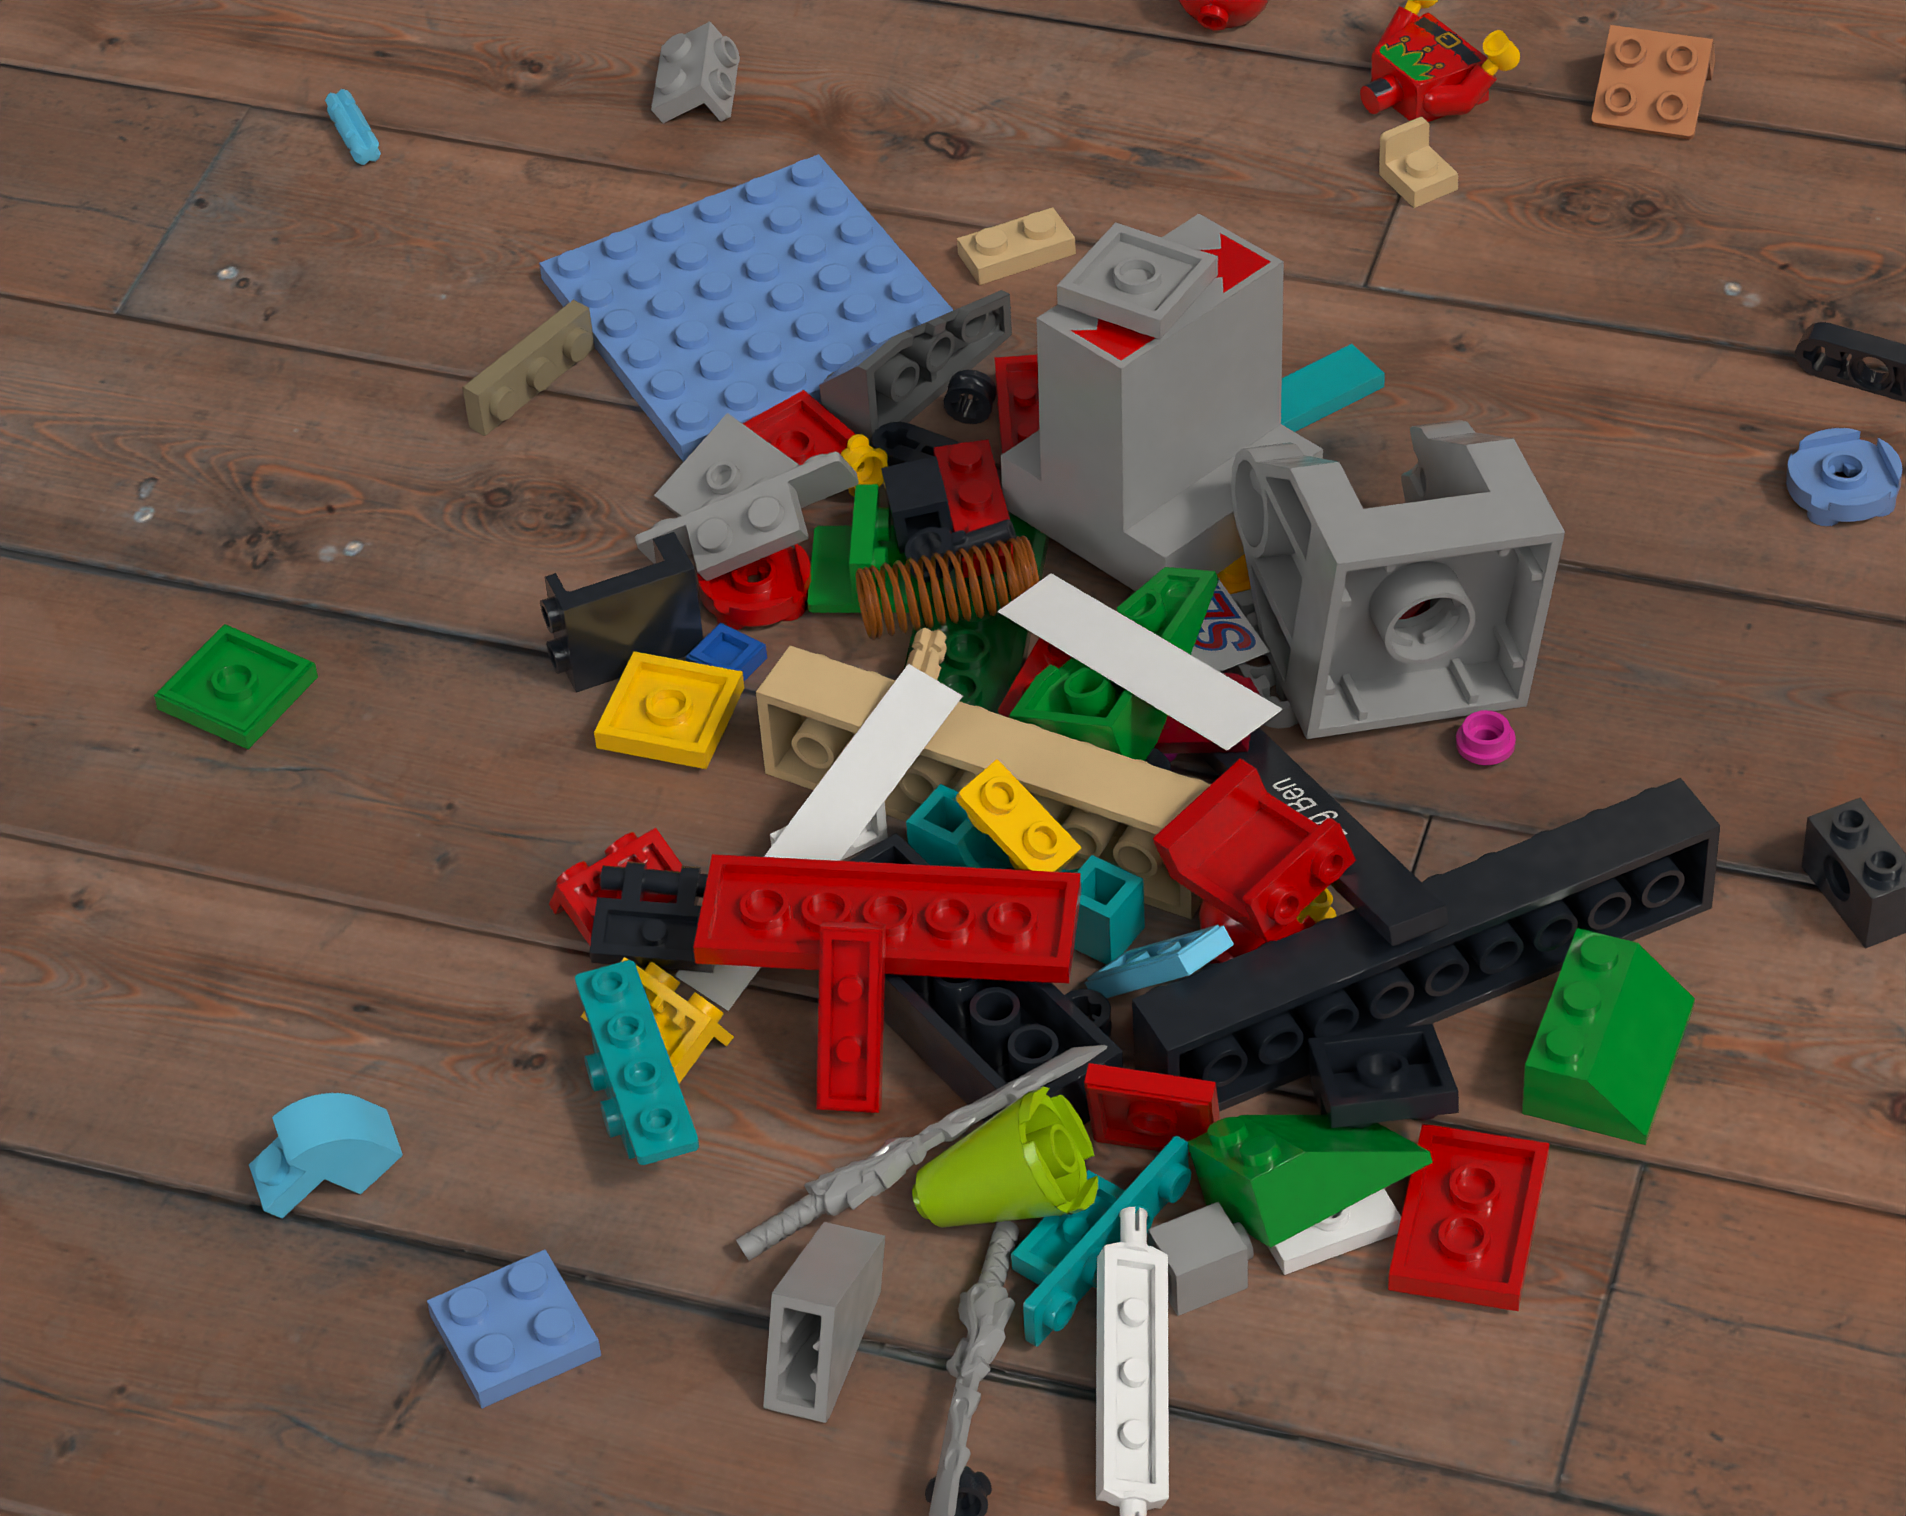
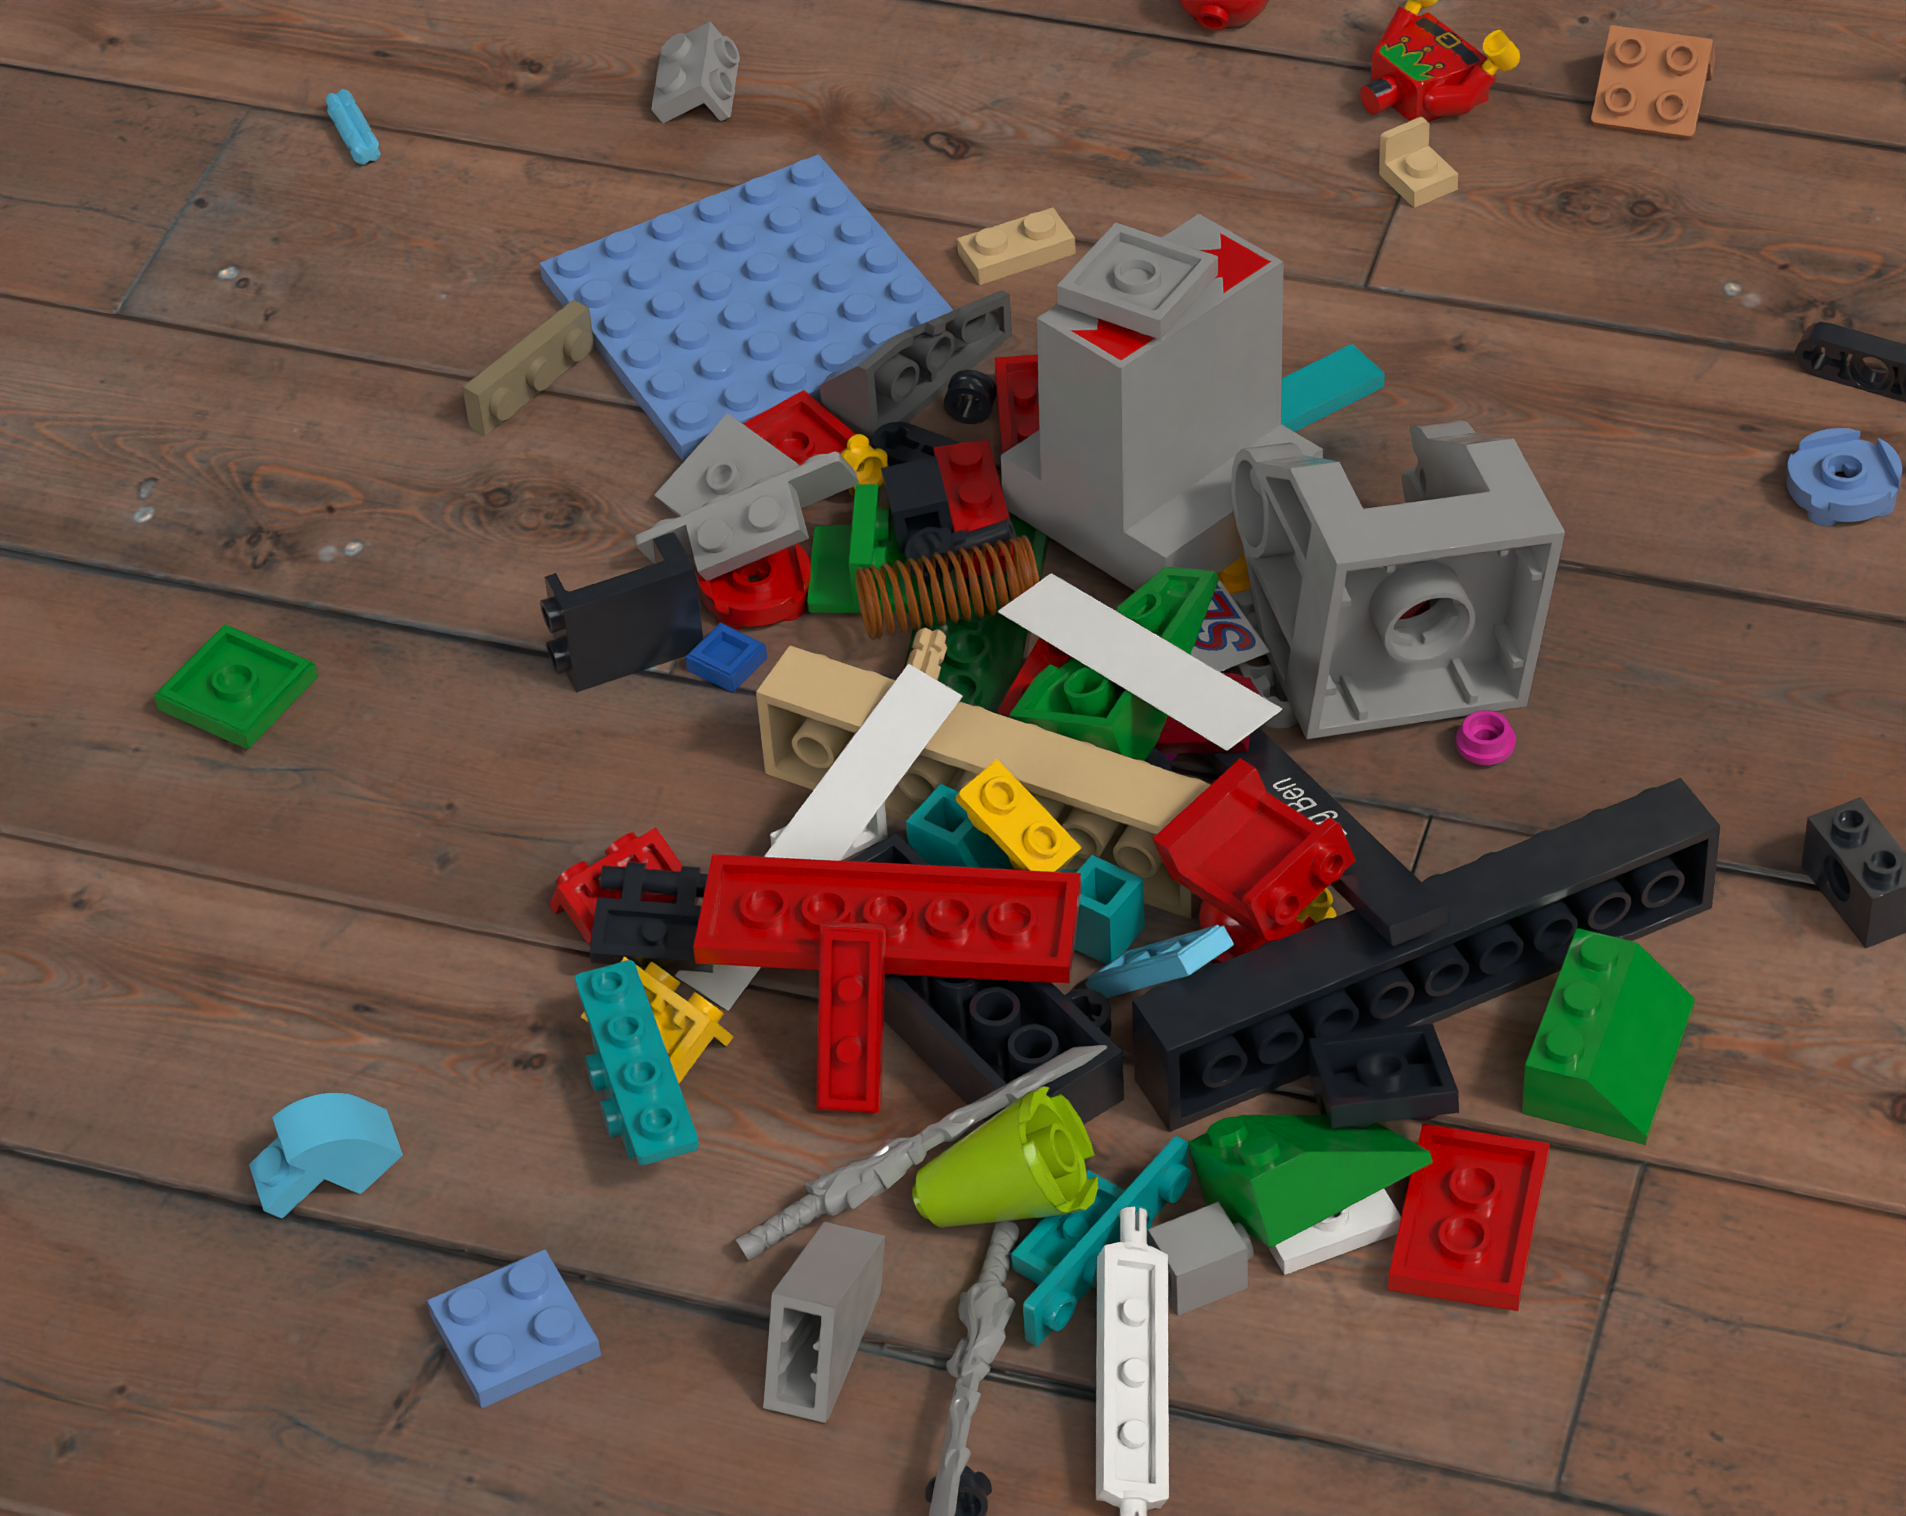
yellow plate [594,652,744,769] -> none
red plate [1084,1063,1220,1156] -> none

